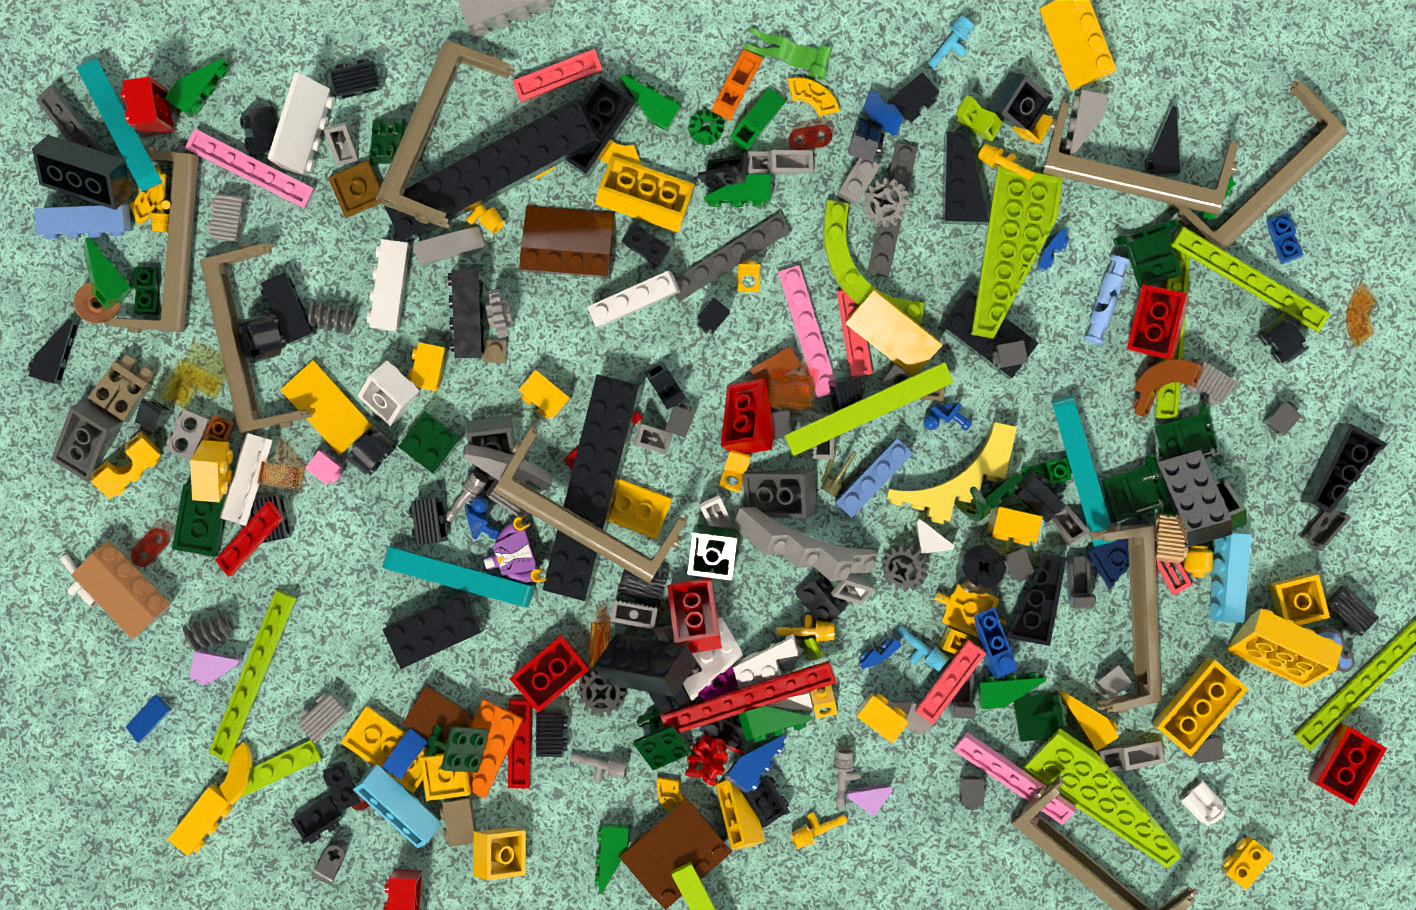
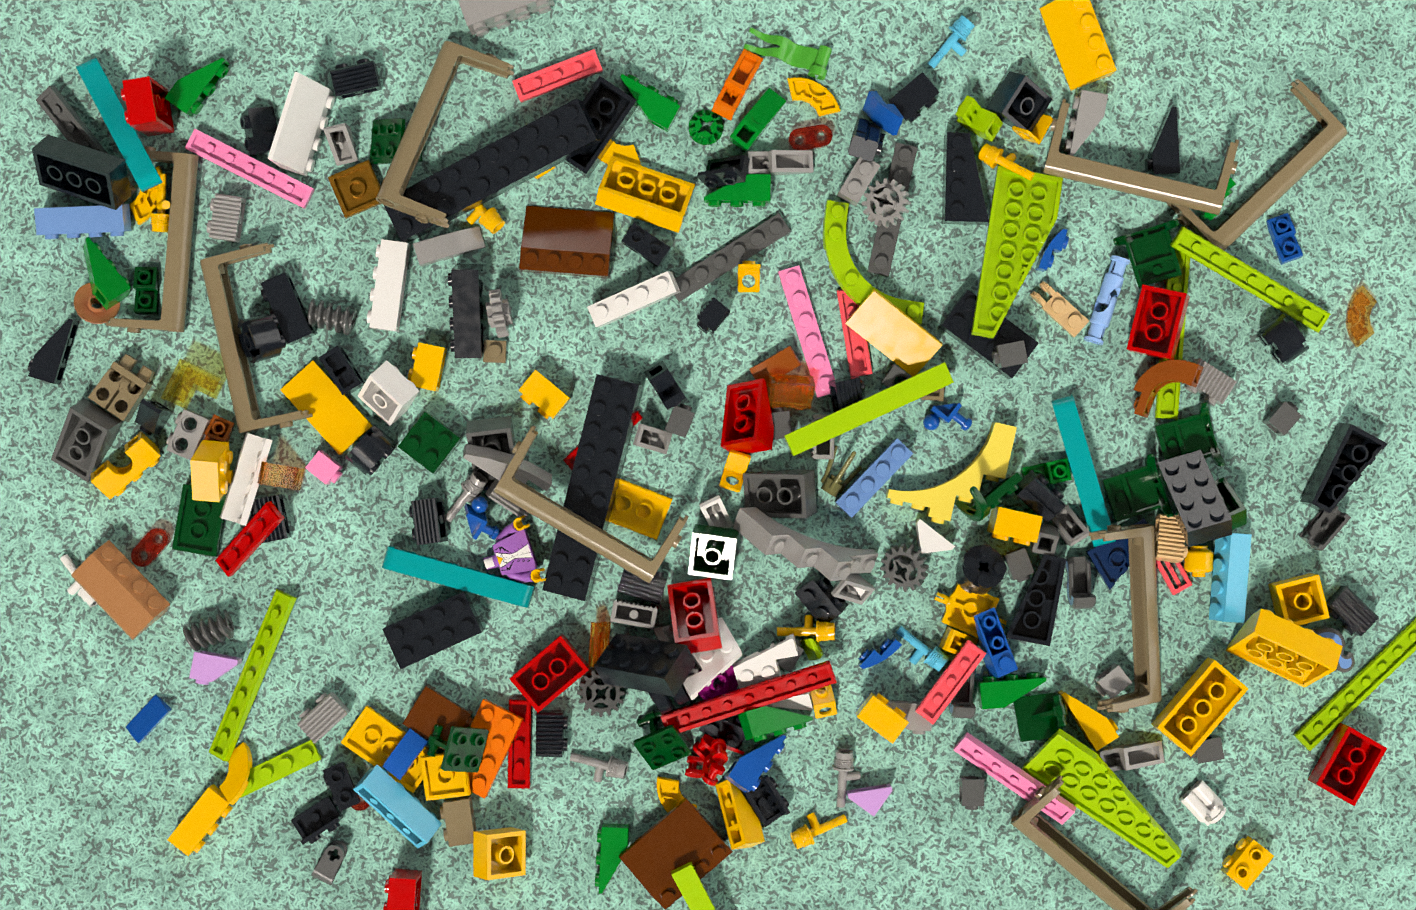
none -> black brick [318,346,365,396]
none -> tan hinge [1030,281,1089,338]
none -> dark grey brick [1030,523,1059,556]

